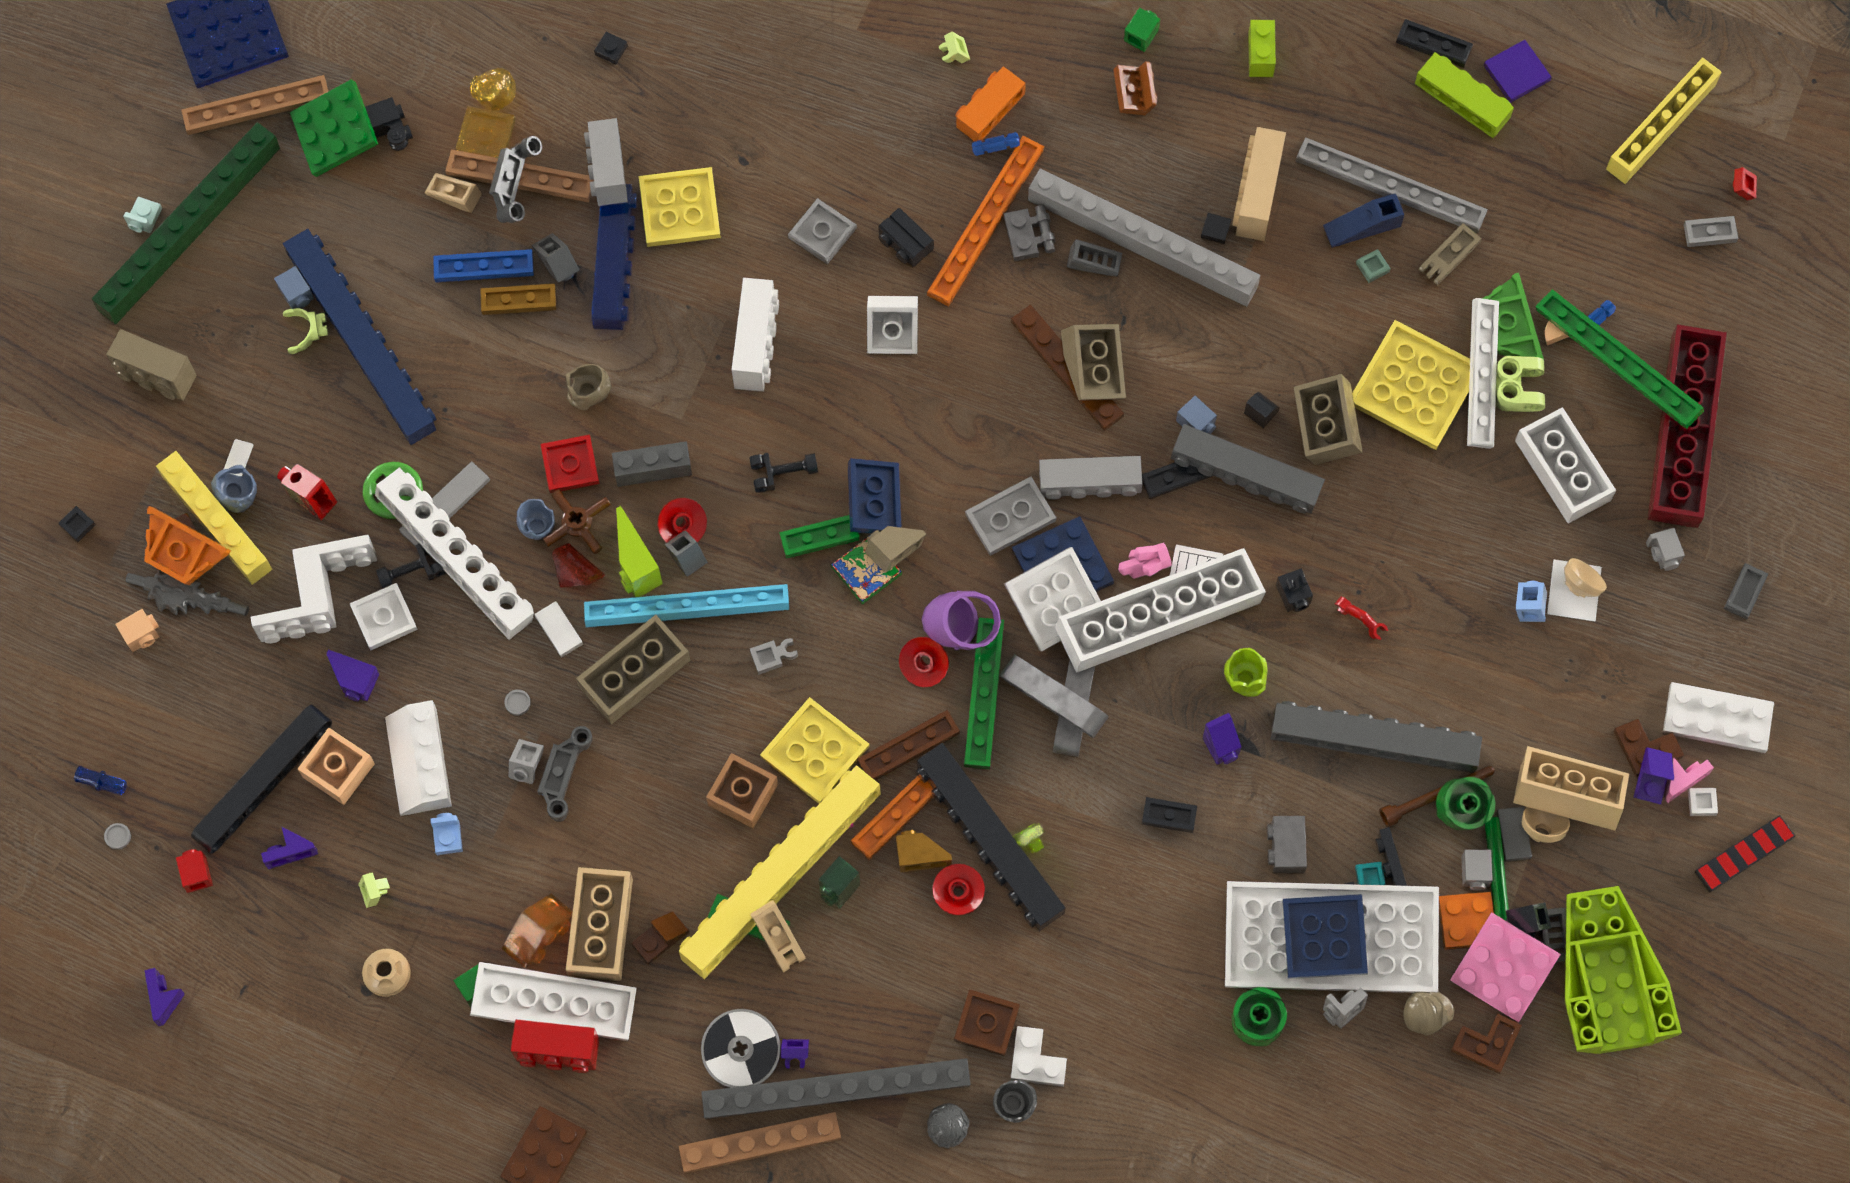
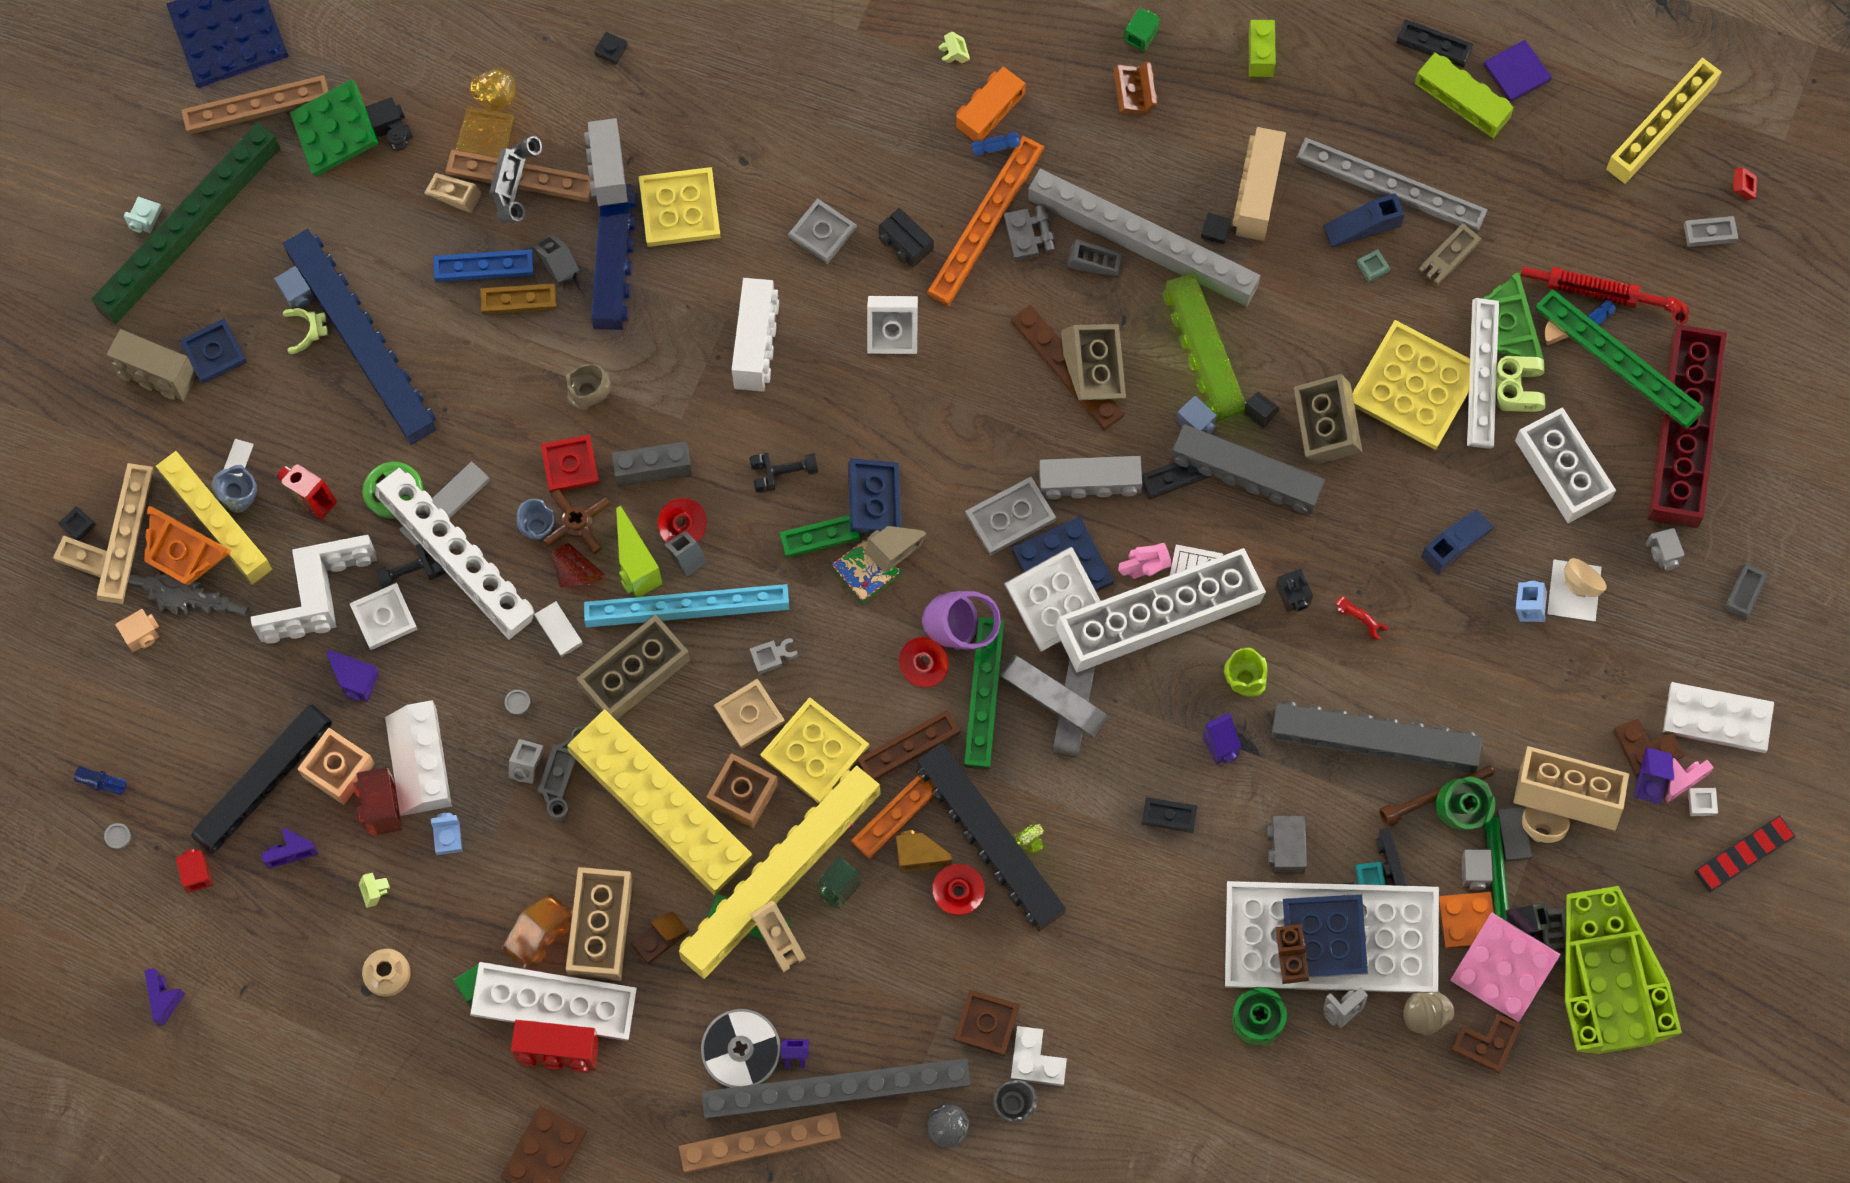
none -> tan plate [53,536,107,578]
none -> tan plate [97,463,153,604]
none -> dark blue plate [179,318,247,384]
none -> clear red brick [353,767,402,836]
none -> light yellow brick [567,709,752,896]
none -> tan plate [714,678,785,749]
none -> clear neon green brick [1163,273,1246,422]
none -> reddish brown slope [1275,924,1309,984]
none -> dark blue slope [1421,509,1494,576]
none -> red piece [1520,267,1689,325]

